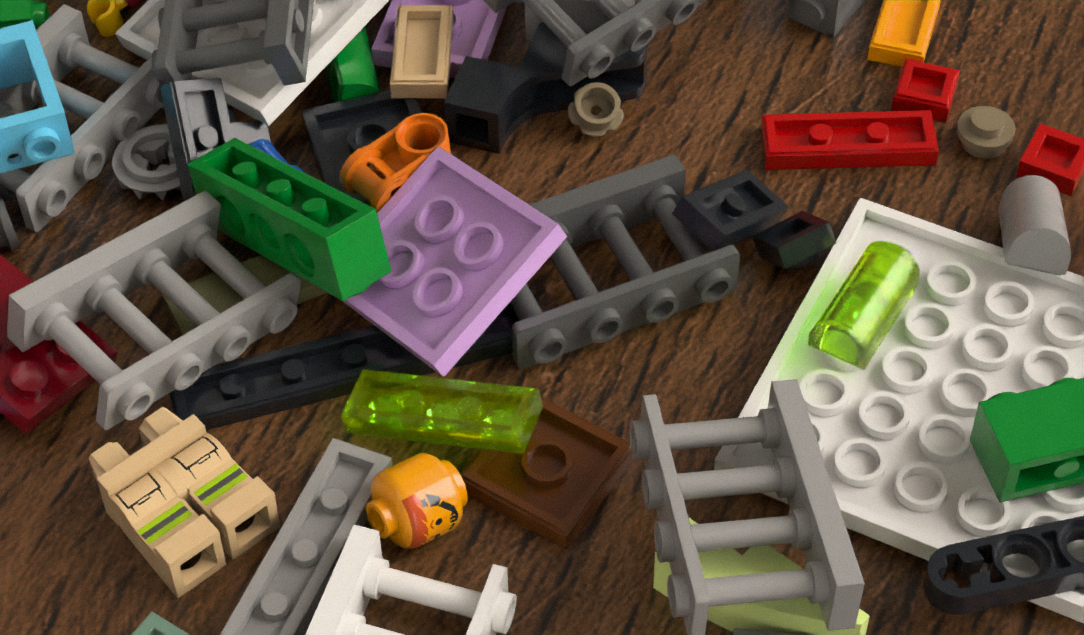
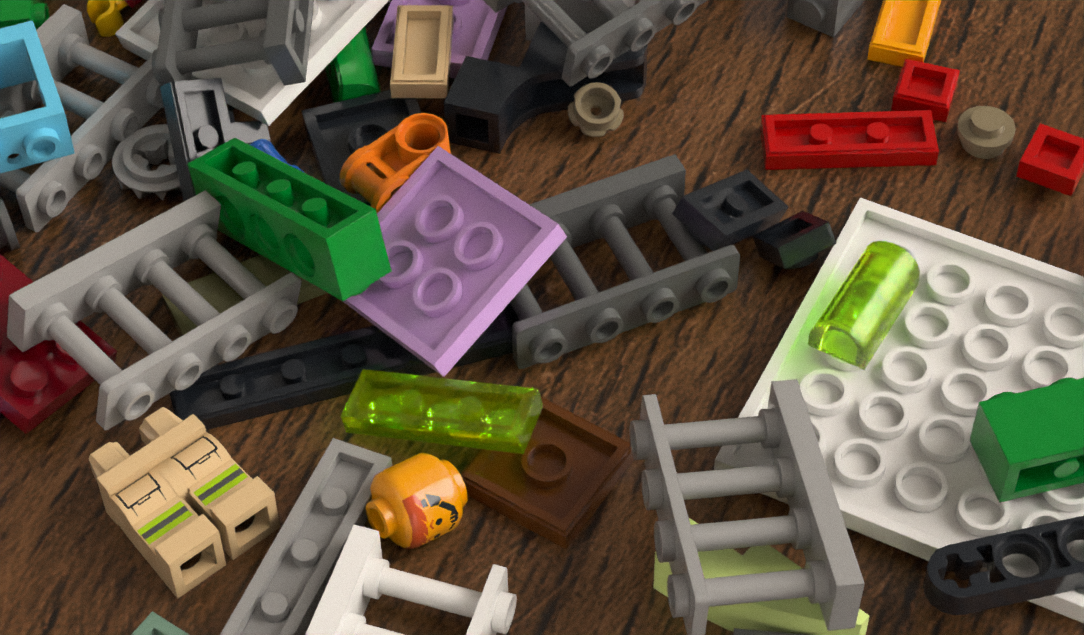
light grey brick [998,175,1071,276] -> none

